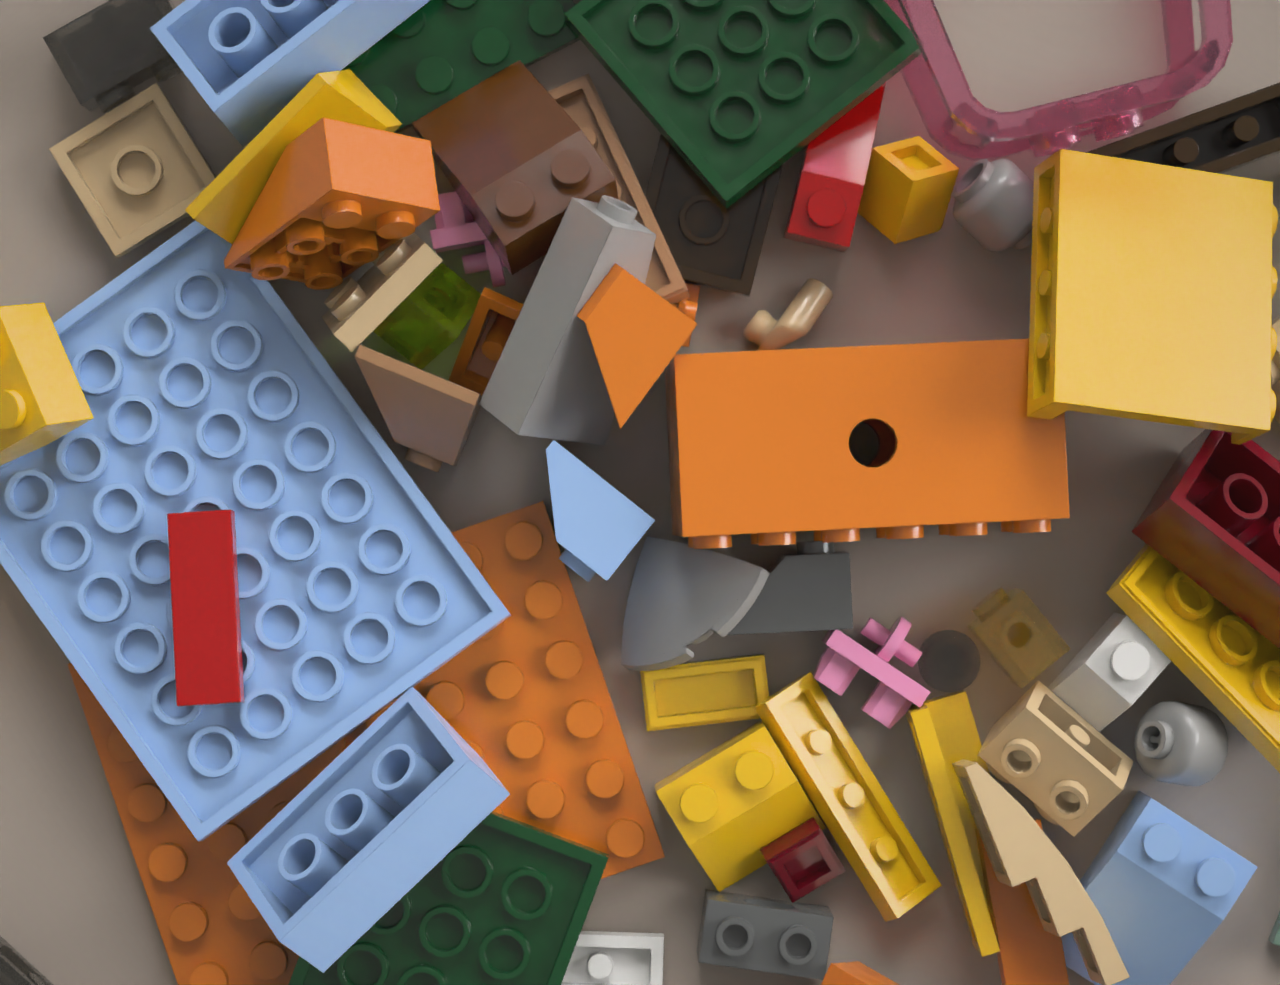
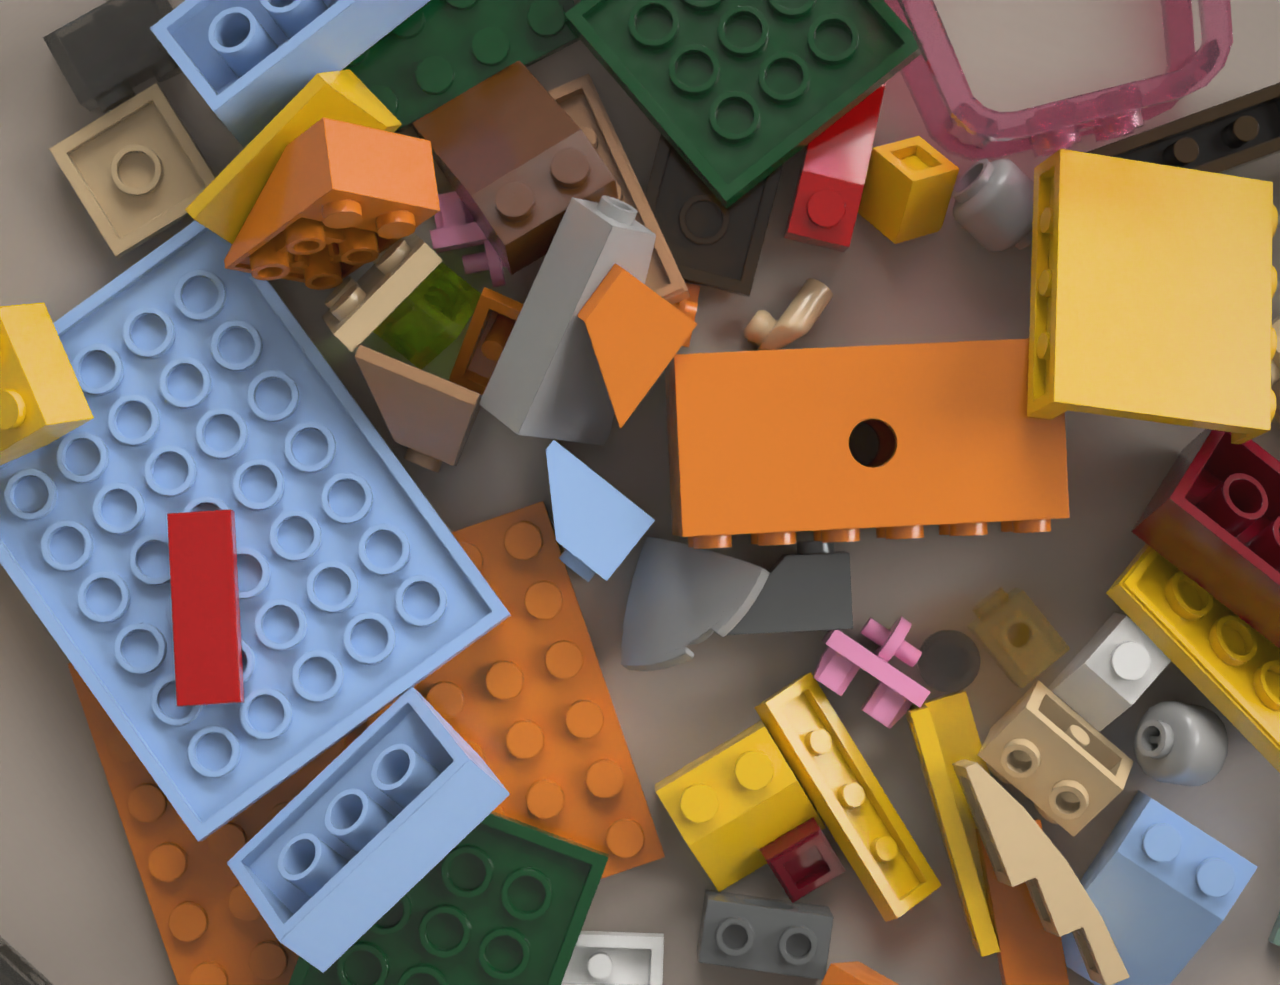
yellow tile [640,654,769,731] -> none

